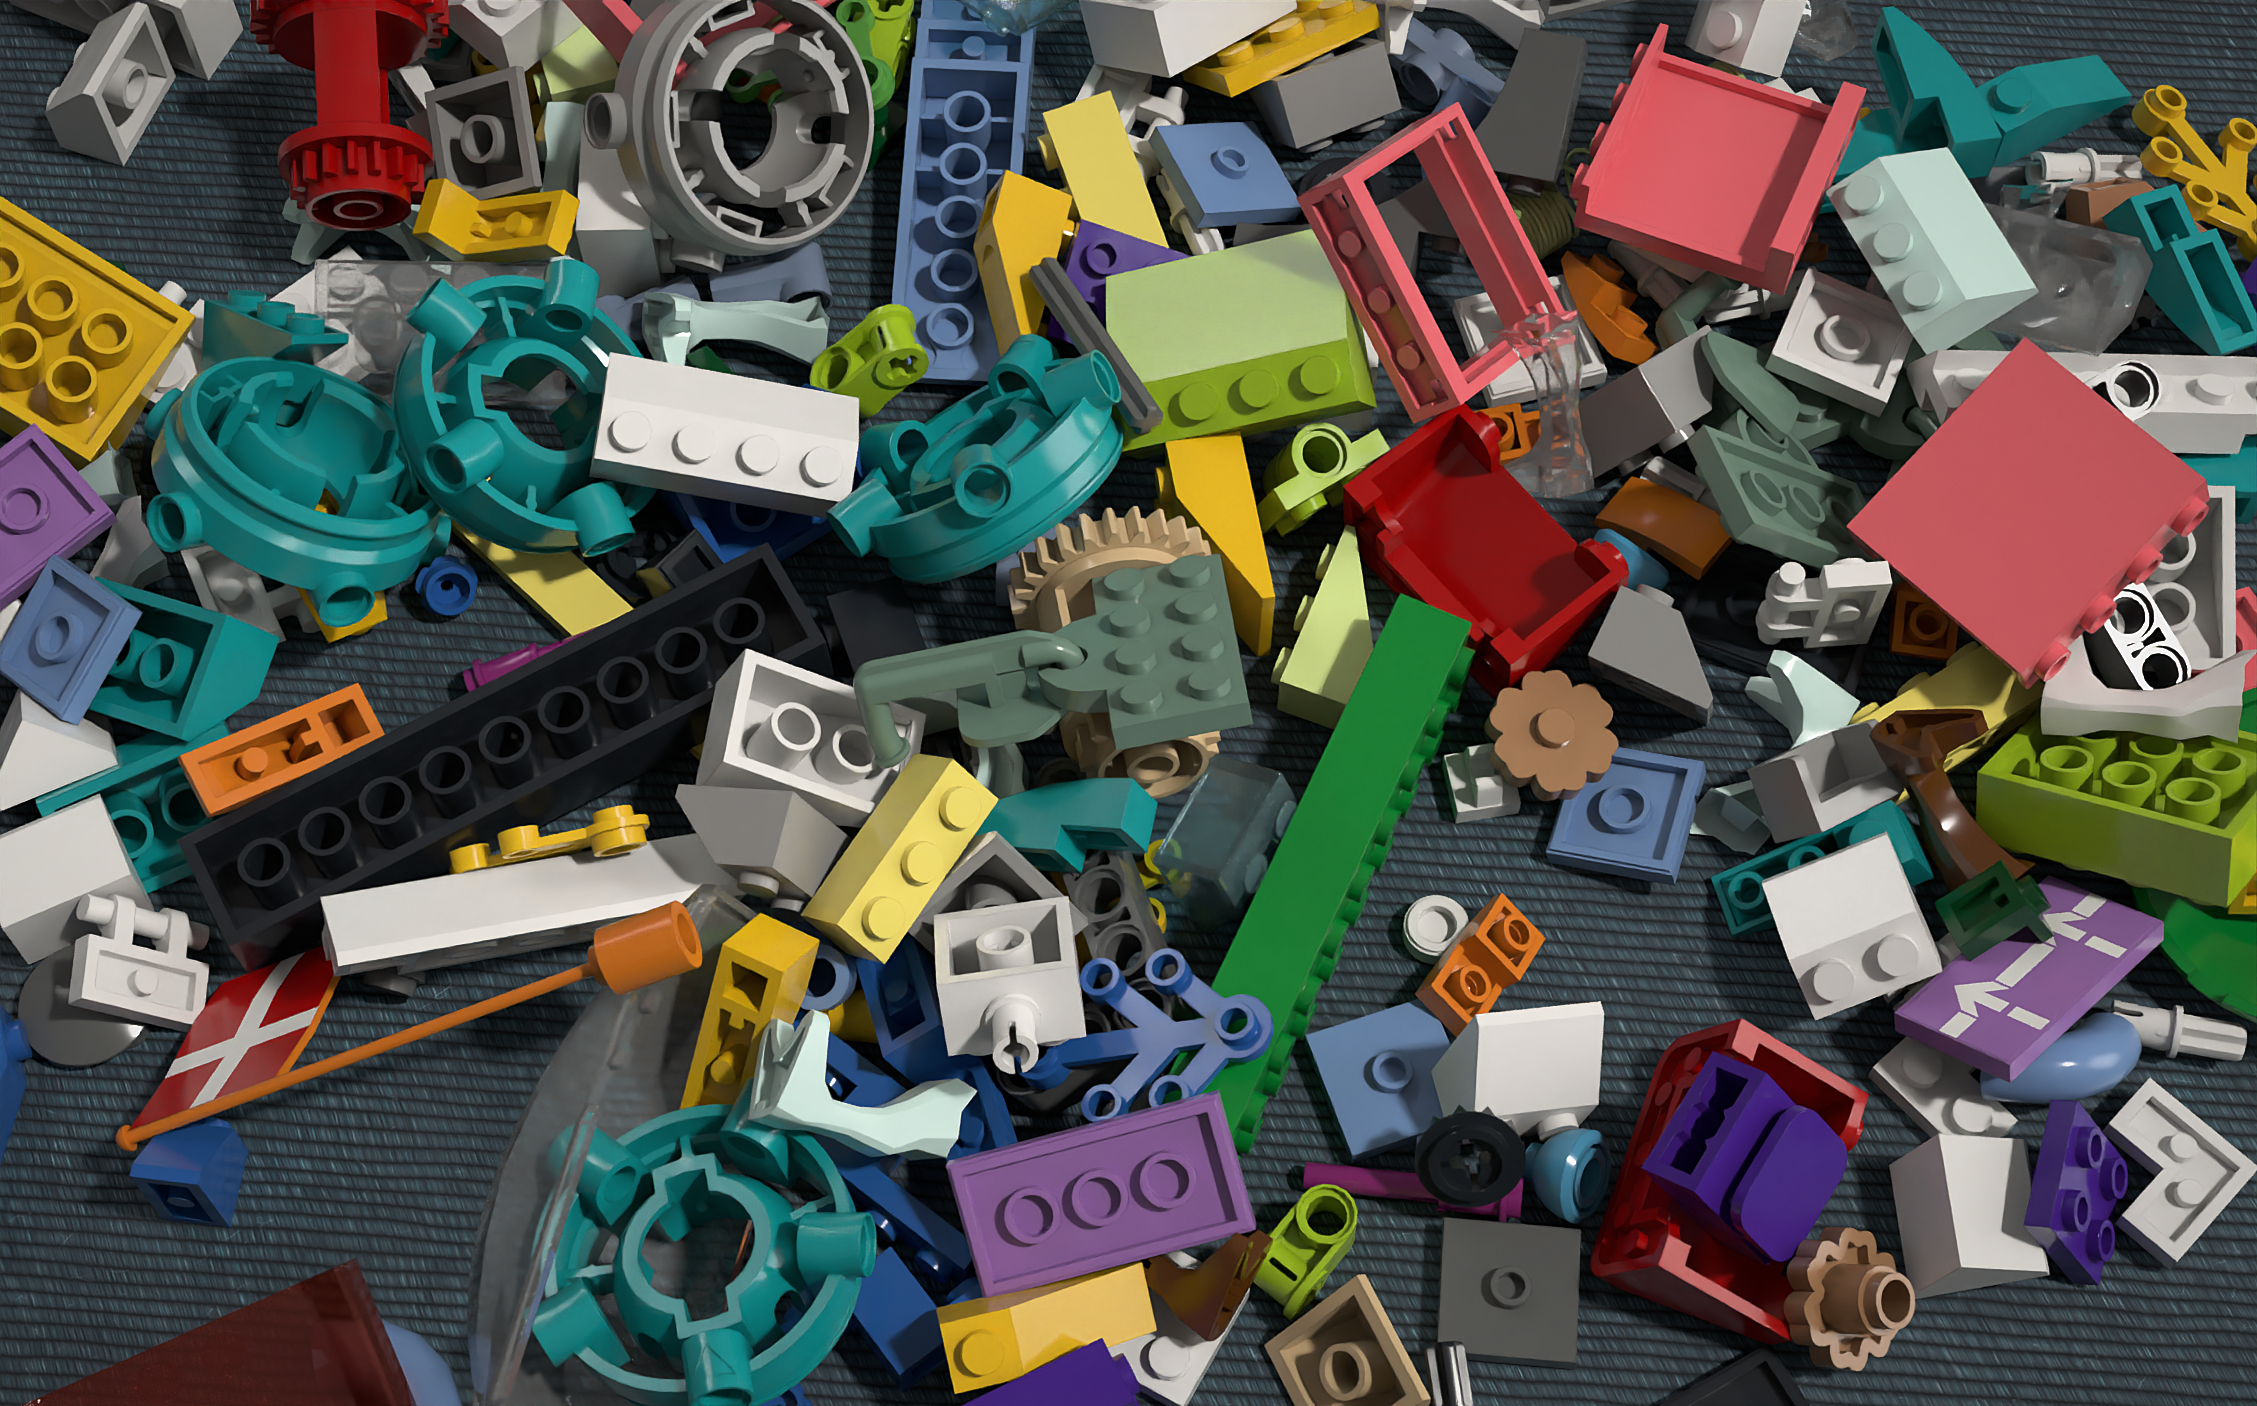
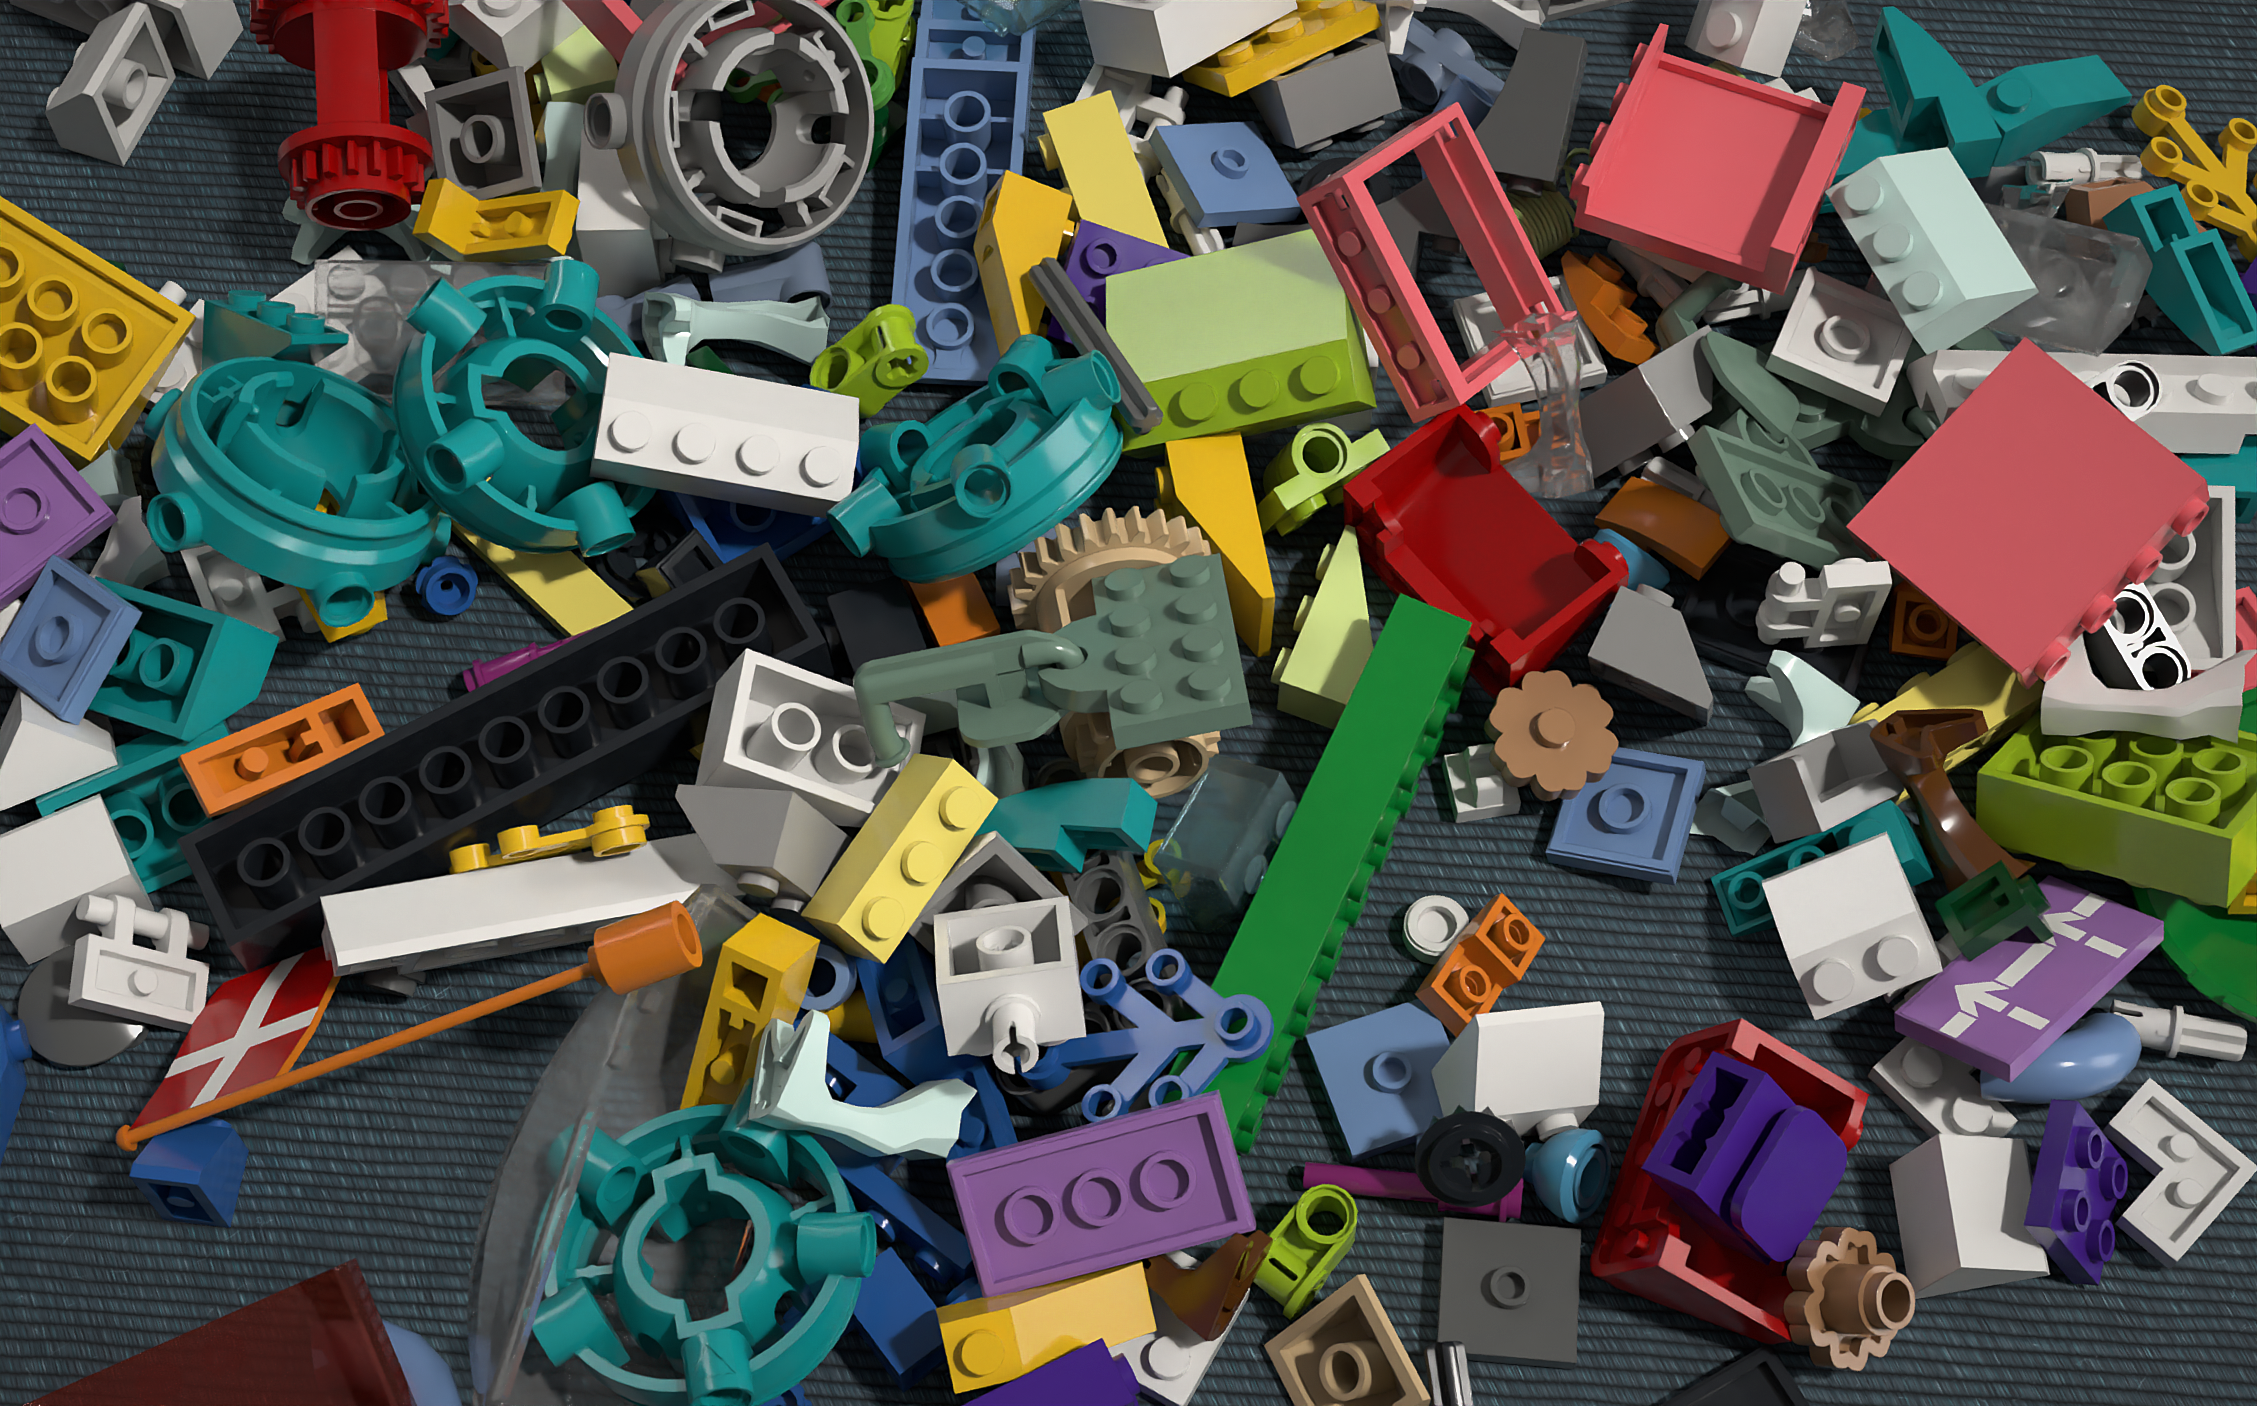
none -> orange slope [901,572,1001,648]

